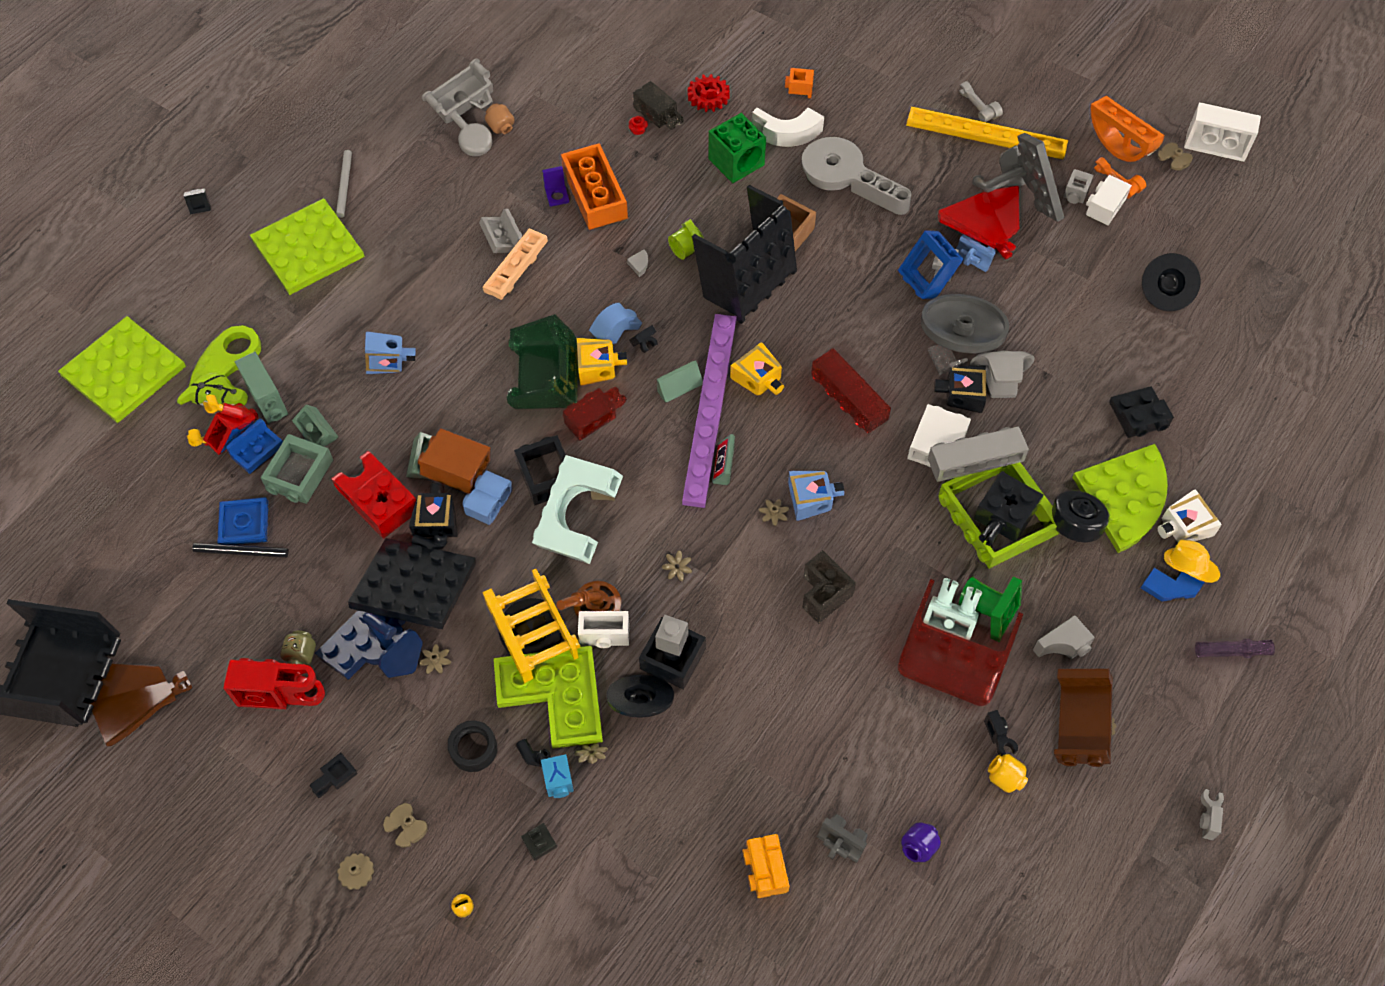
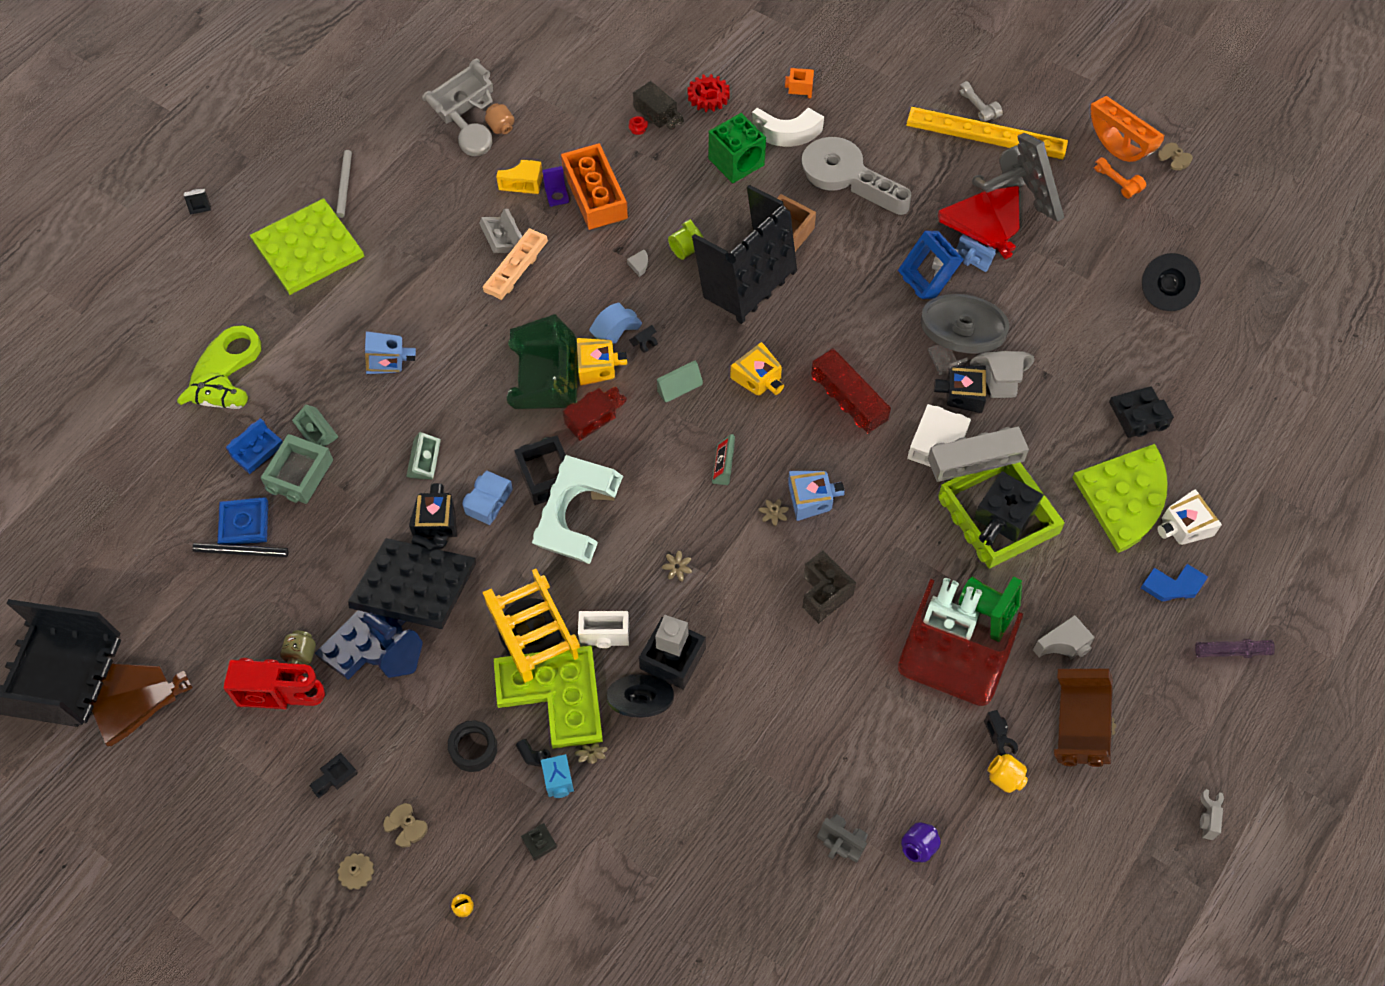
lime plate [58,316,186,423] -> none
red torso [187,395,258,455] -> none
sand green window [234,352,288,424] -> none
red brick [331,451,416,539] -> none
dark orange brick [418,428,491,493] -> none
dark tan plant [419,644,451,674] -> none
dark orange dish [556,581,621,618] -> none
medium lavender plate [682,314,737,508] -> none
light orange brick [742,834,790,898] -> none
black wheel [1050,490,1110,543] -> none
light grey brick [1063,169,1094,204] -> none
white brick [1086,175,1132,225] -> none
yellow piece [1164,540,1220,583] -> none
white brick [1184,102,1261,162] -> none
none -> yellow arch [496,160,543,194]

